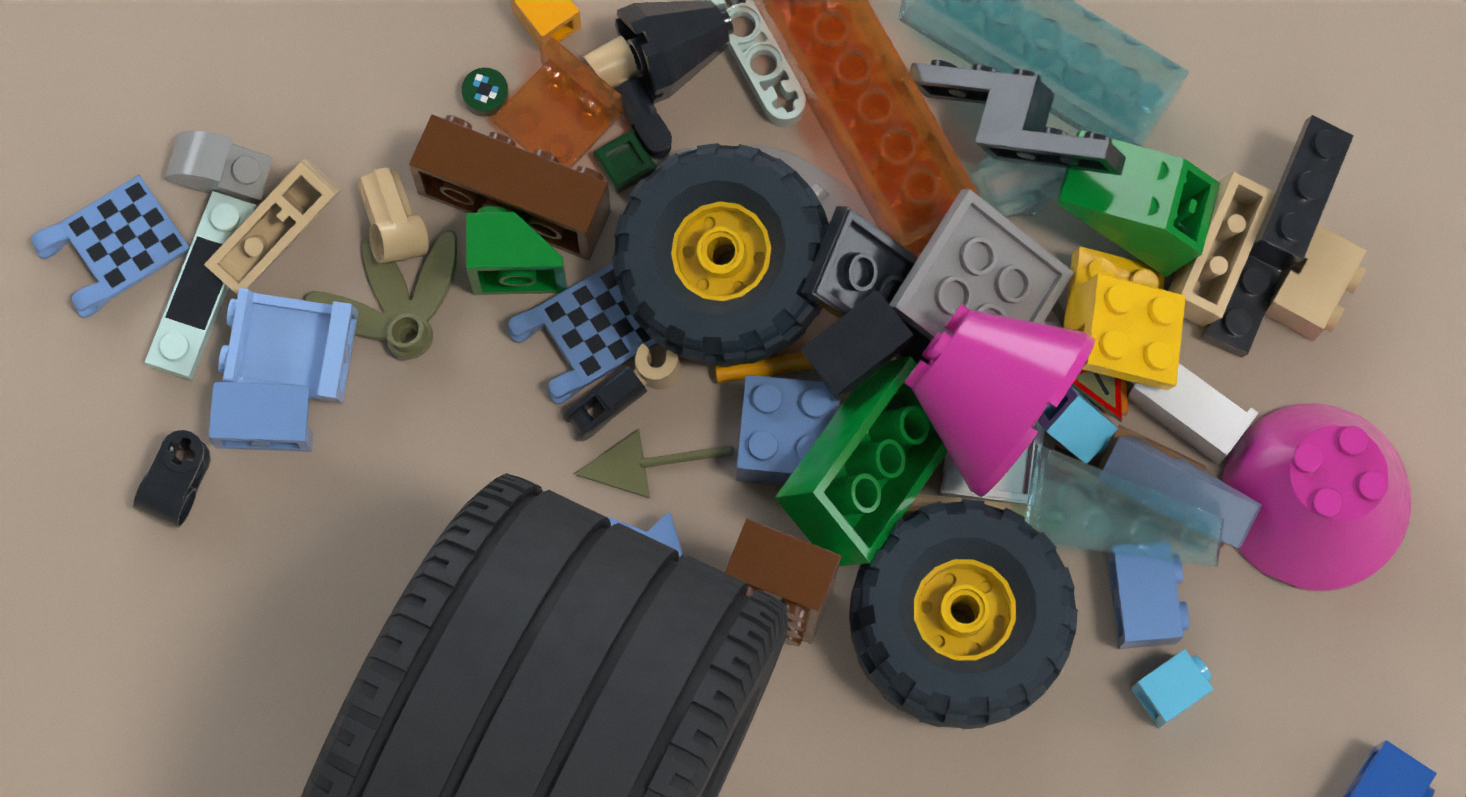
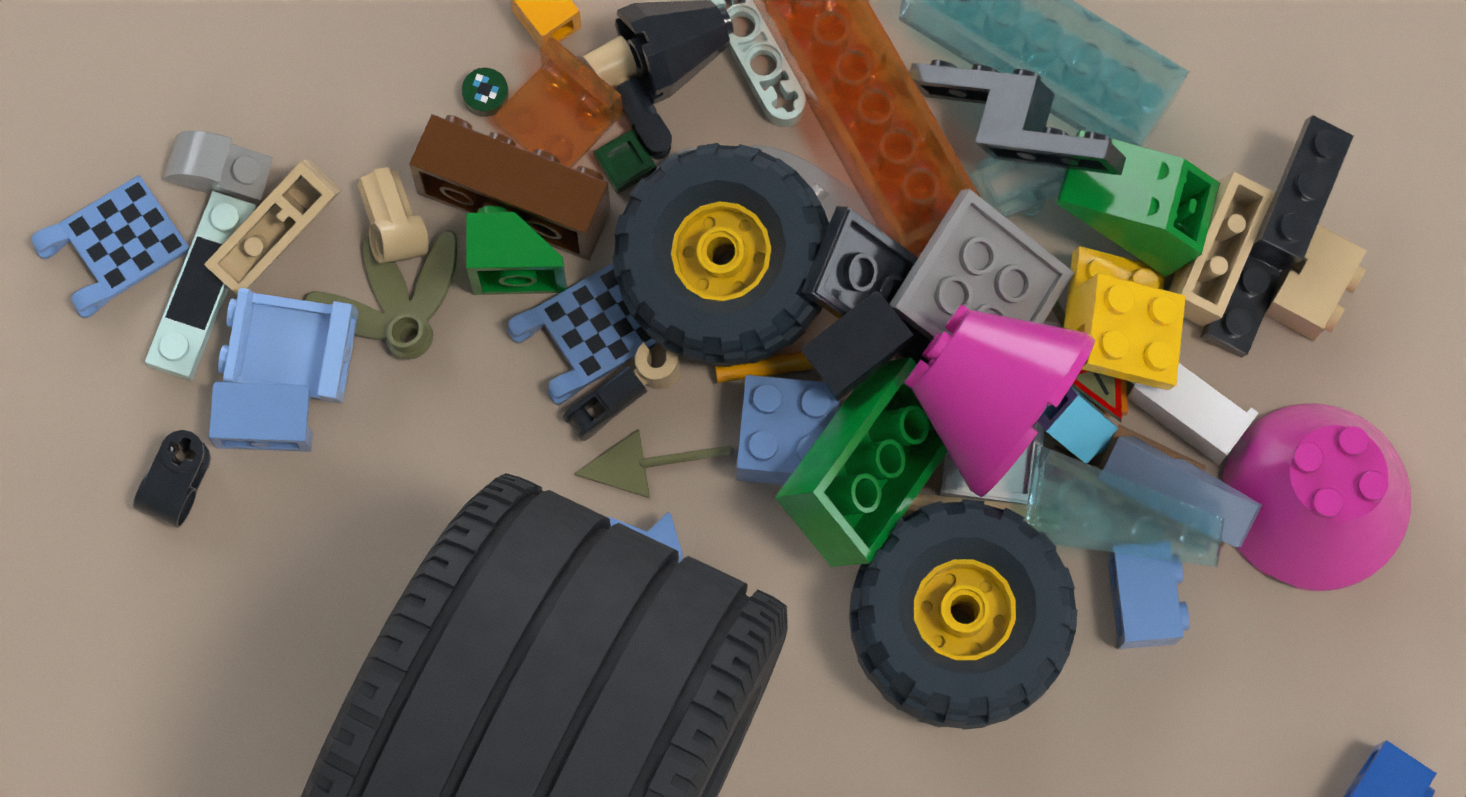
reddish brown brick [724,518,842,646] -> none
medium azure brick [1131,649,1214,728] -> none

